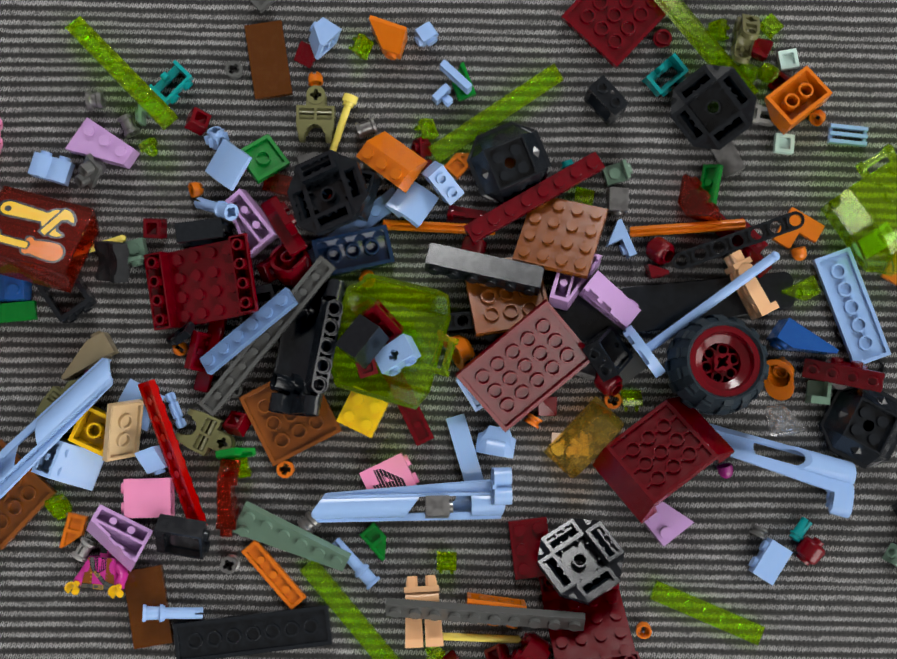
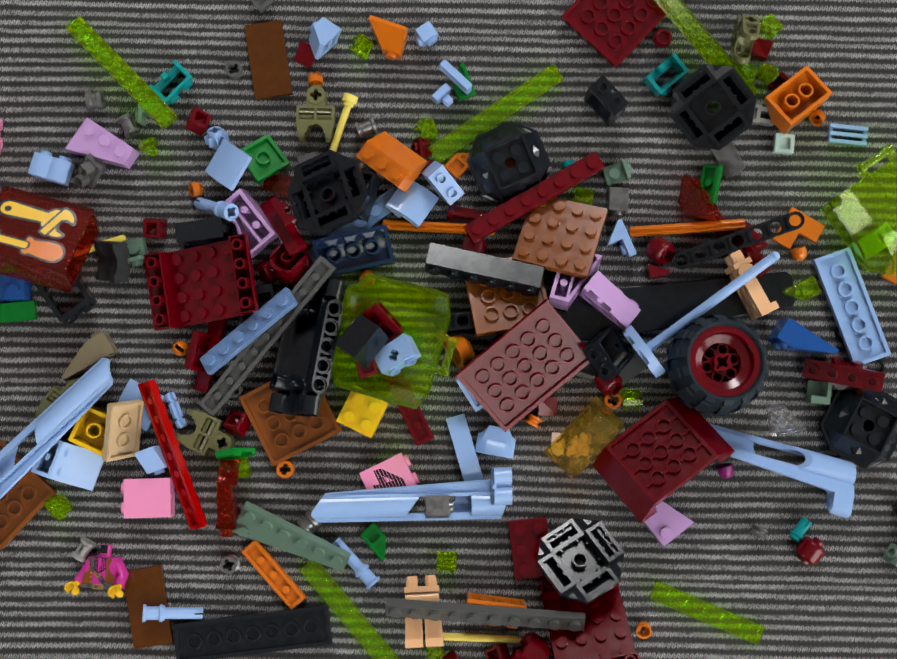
orange tile [59,512,89,548] -> none
lavender wedge [86,504,153,572] -> none
black window [154,514,211,560] -> none
black tile [166,321,196,346] -> none
clear neon green tile [707,18,730,43] -> none
light blue brick [748,538,793,586] -> none
orange piece [764,356,794,401] -> none
light aqua plate [776,48,800,71] -> none

